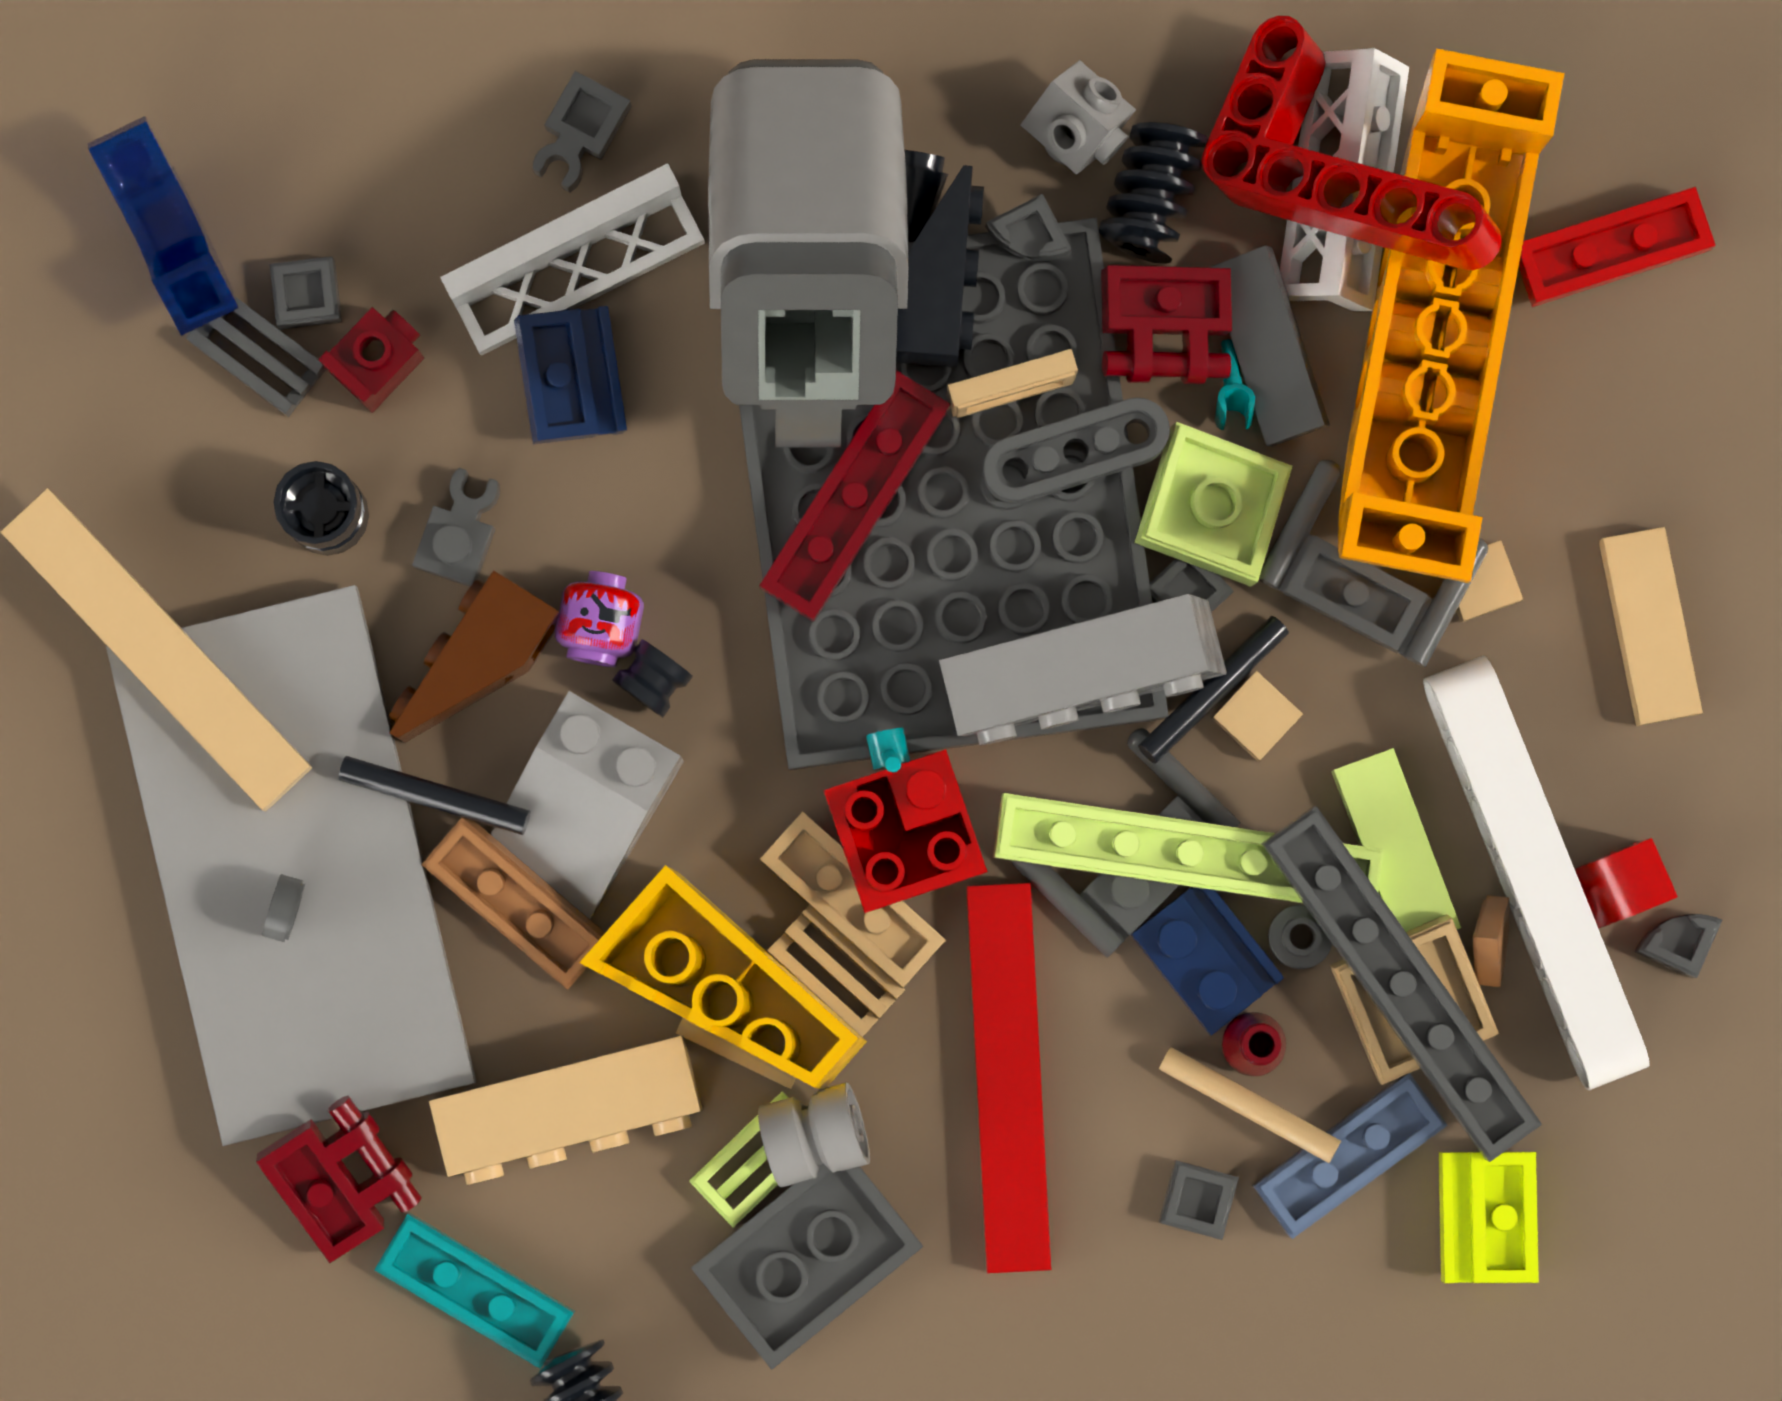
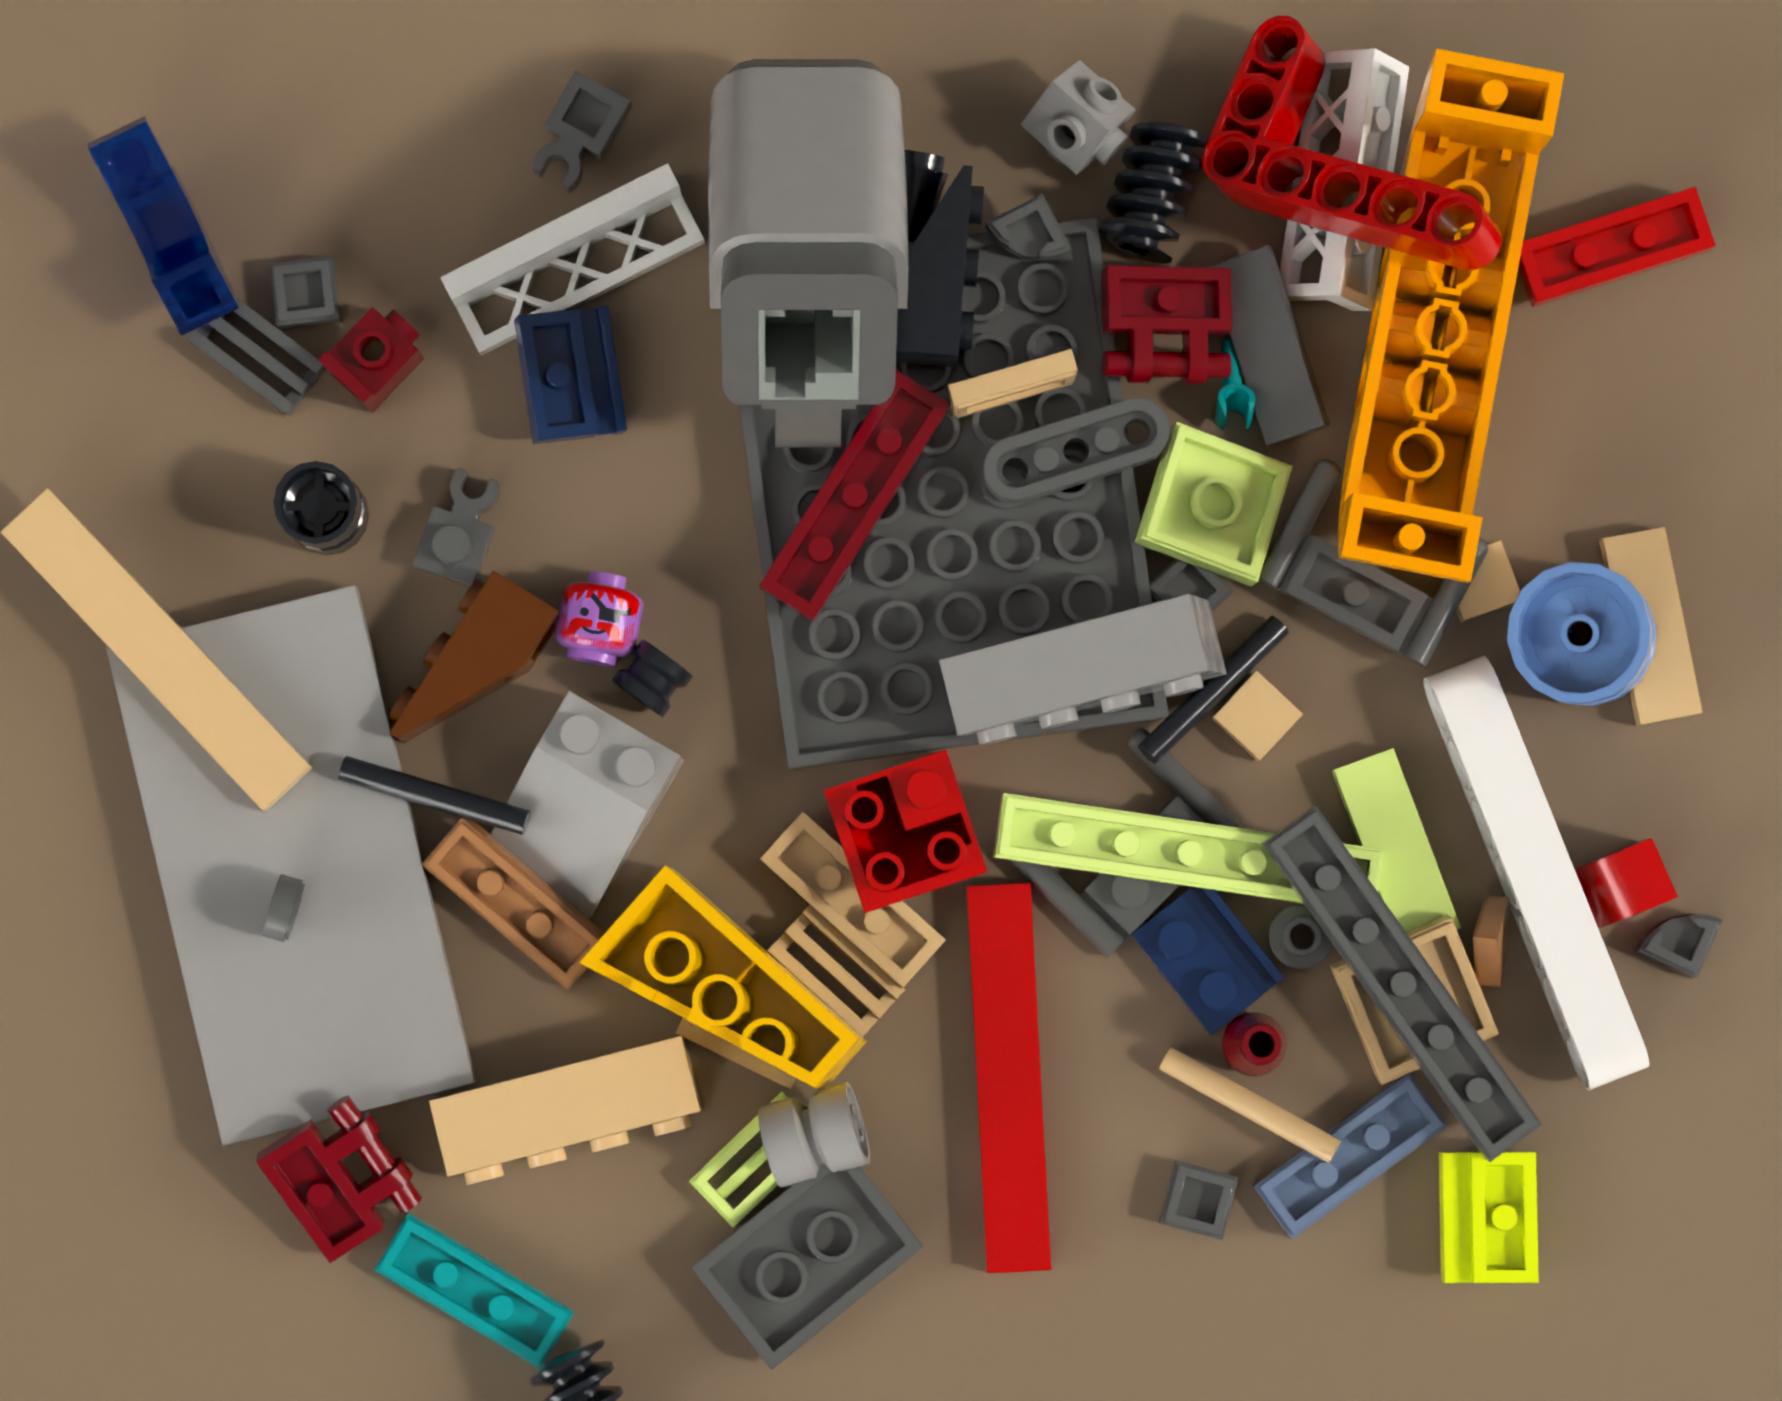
teal hand [866,727,911,772] -> none
none -> medium blue wheel [1507,562,1657,706]

